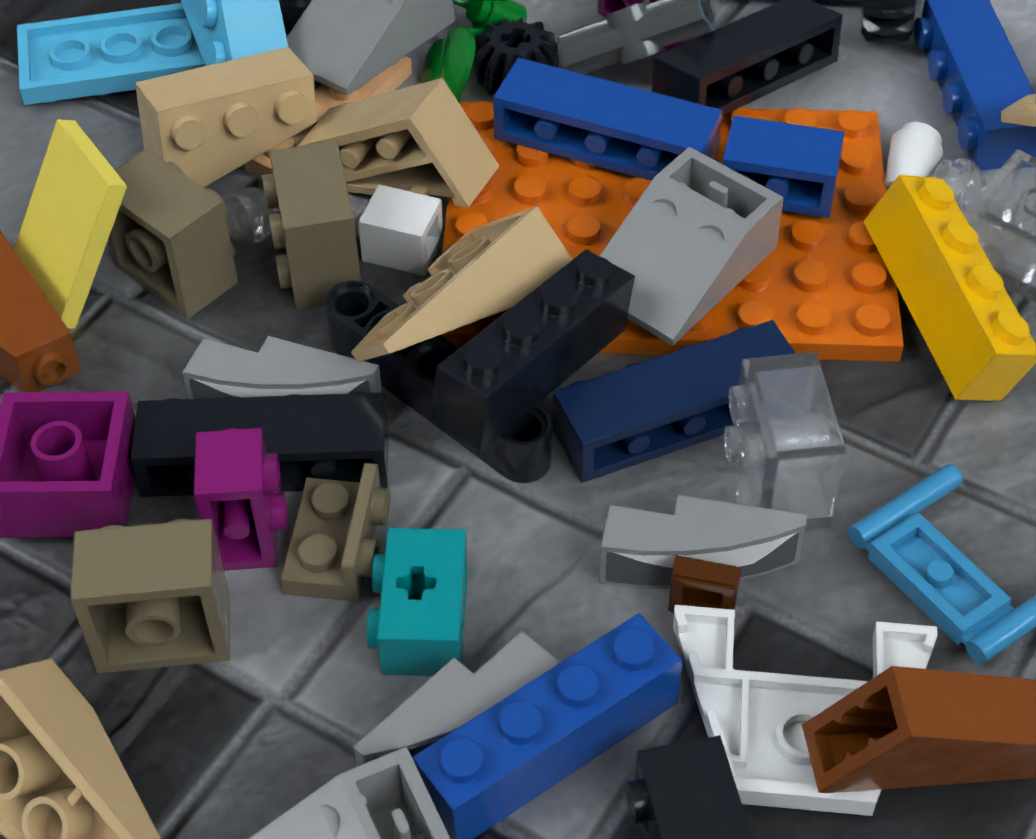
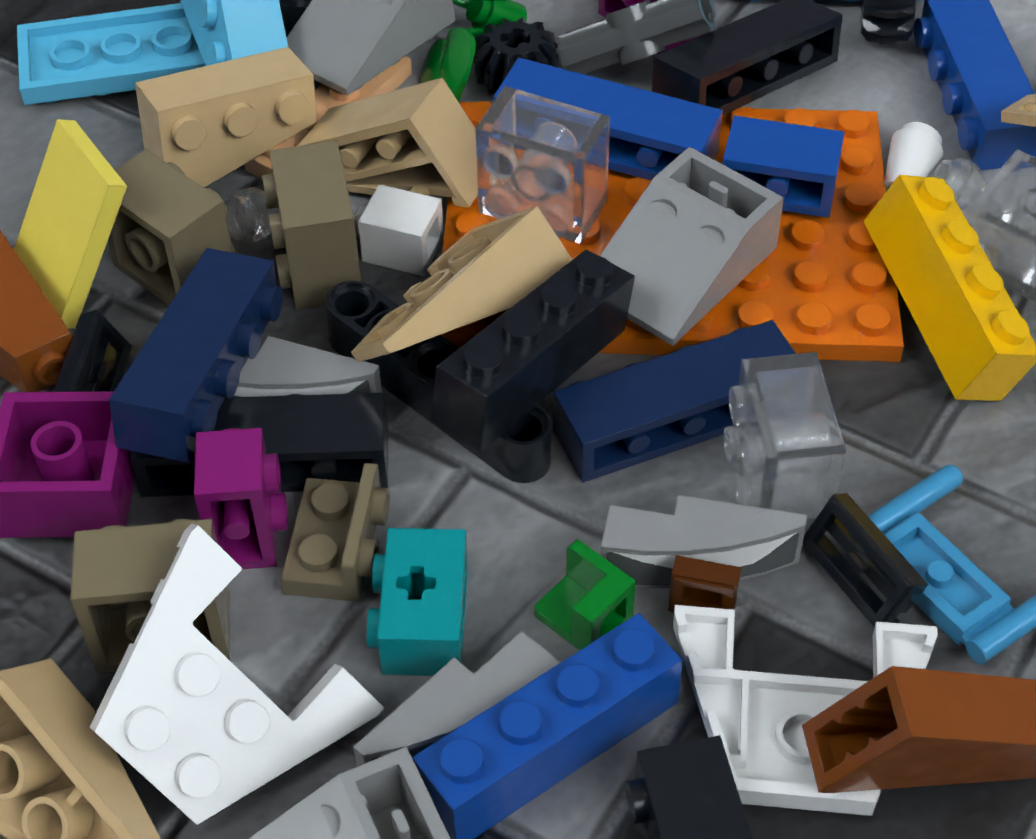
none -> black tile [54,309,132,392]
none -> white wing [90,523,384,825]
none -> dark blue brick [109,248,283,463]
none -> clear brick [475,86,610,244]
none -> green panel [534,539,636,651]
none -> black tile [803,493,928,628]

